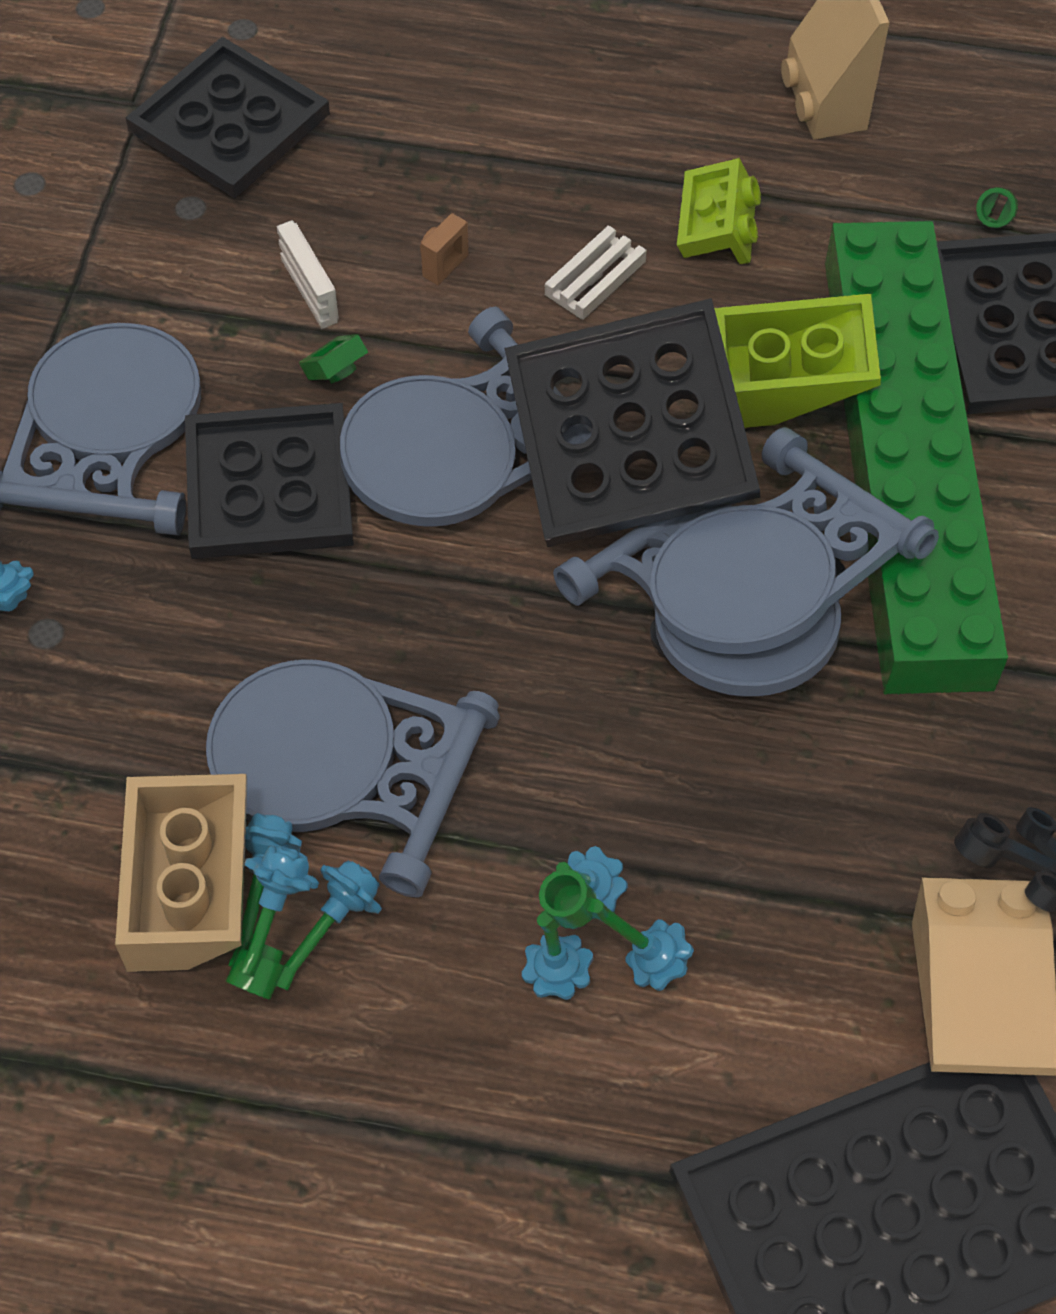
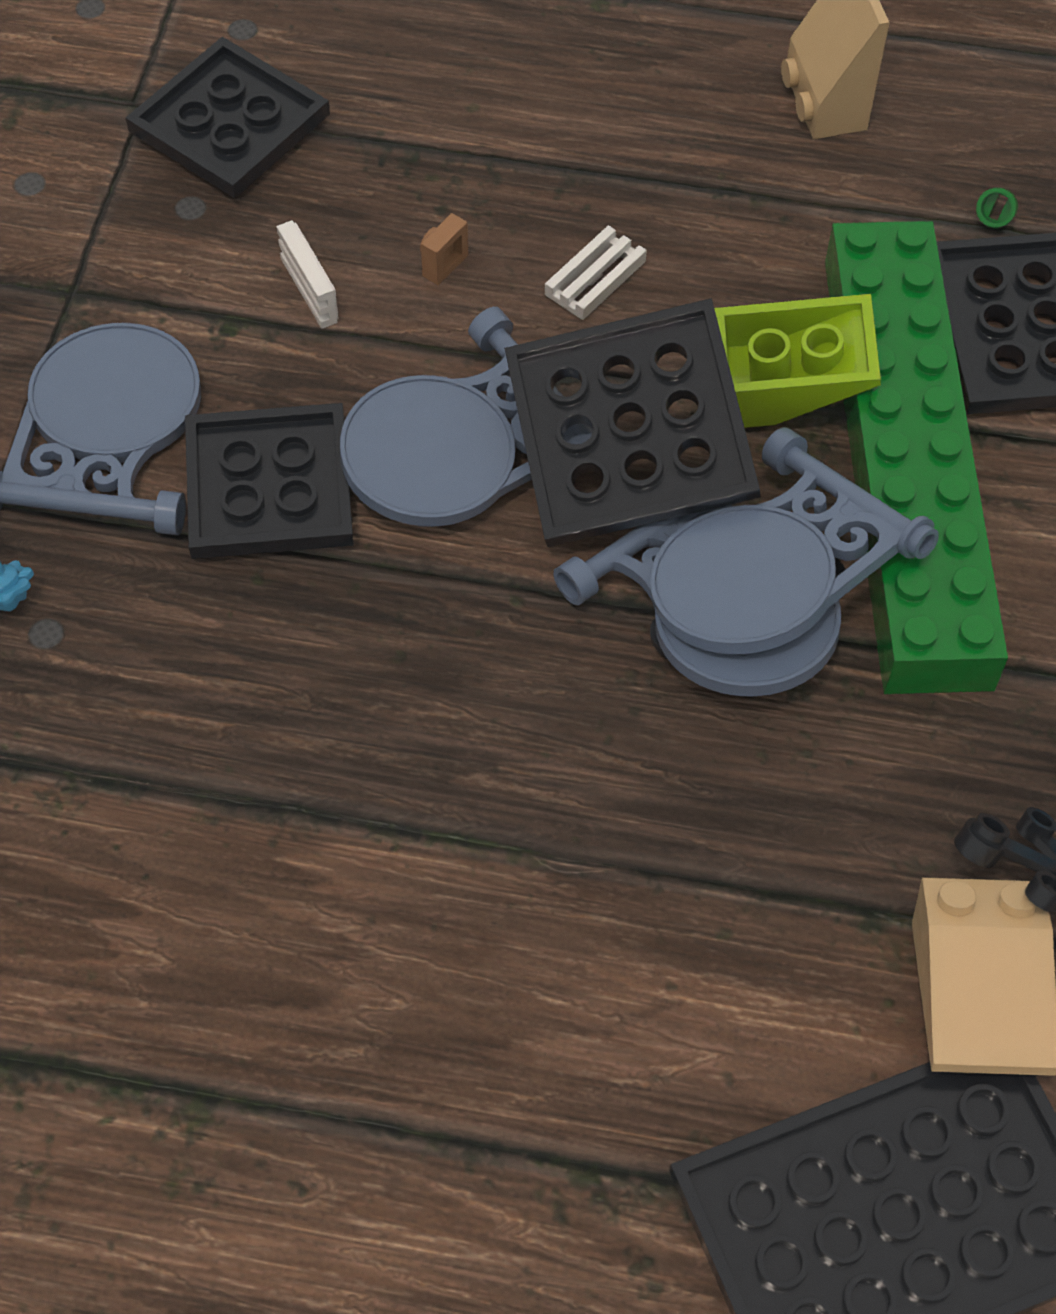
tan slope [115,774,248,972] -> none
sand blue piece [206,660,500,898] -> none
plant [225,813,382,1000] -> none
green plate [298,334,368,383] -> none
dark azure plant [522,846,694,1000] -> none
lime bracket [677,158,761,265] -> none

